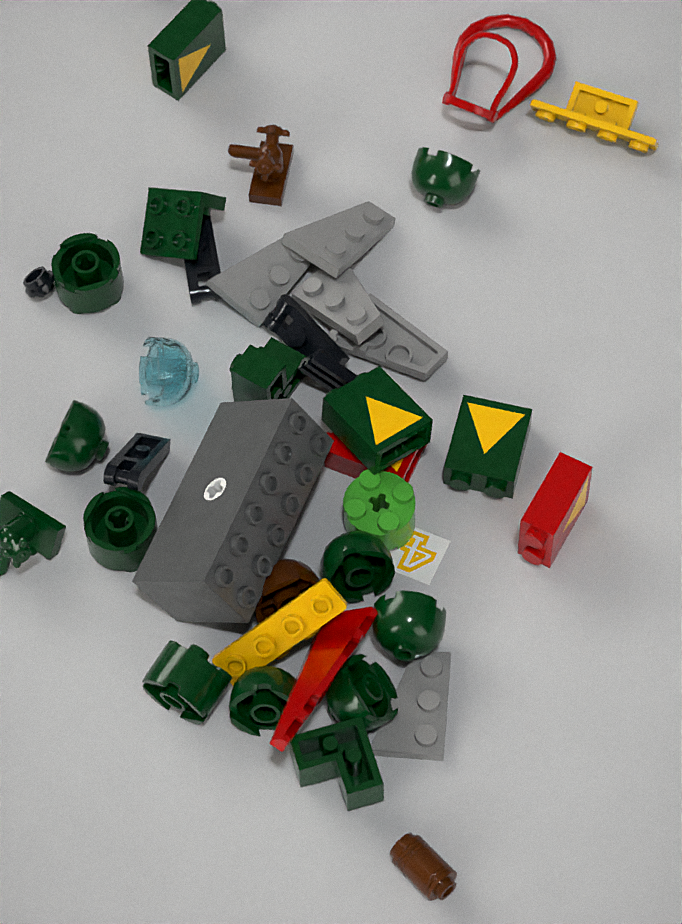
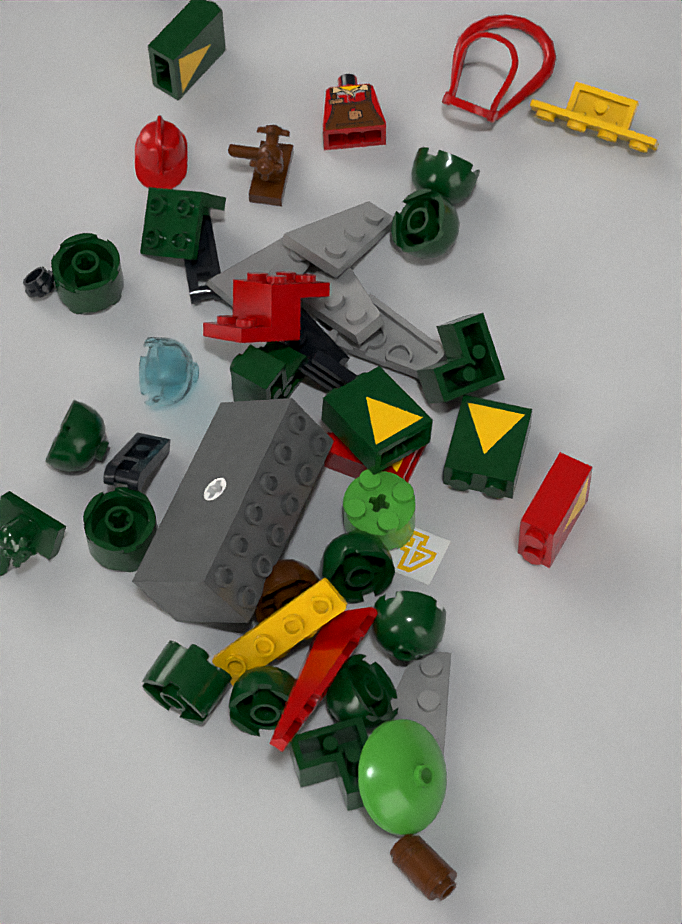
none -> red piece [135,115,188,189]
none -> red bracket [203,271,330,343]
none -> torso [323,74,386,150]
none -> bright green dish [358,719,447,835]
none -> dark green cylinder [391,188,460,259]
none -> dark green brick [417,313,505,404]

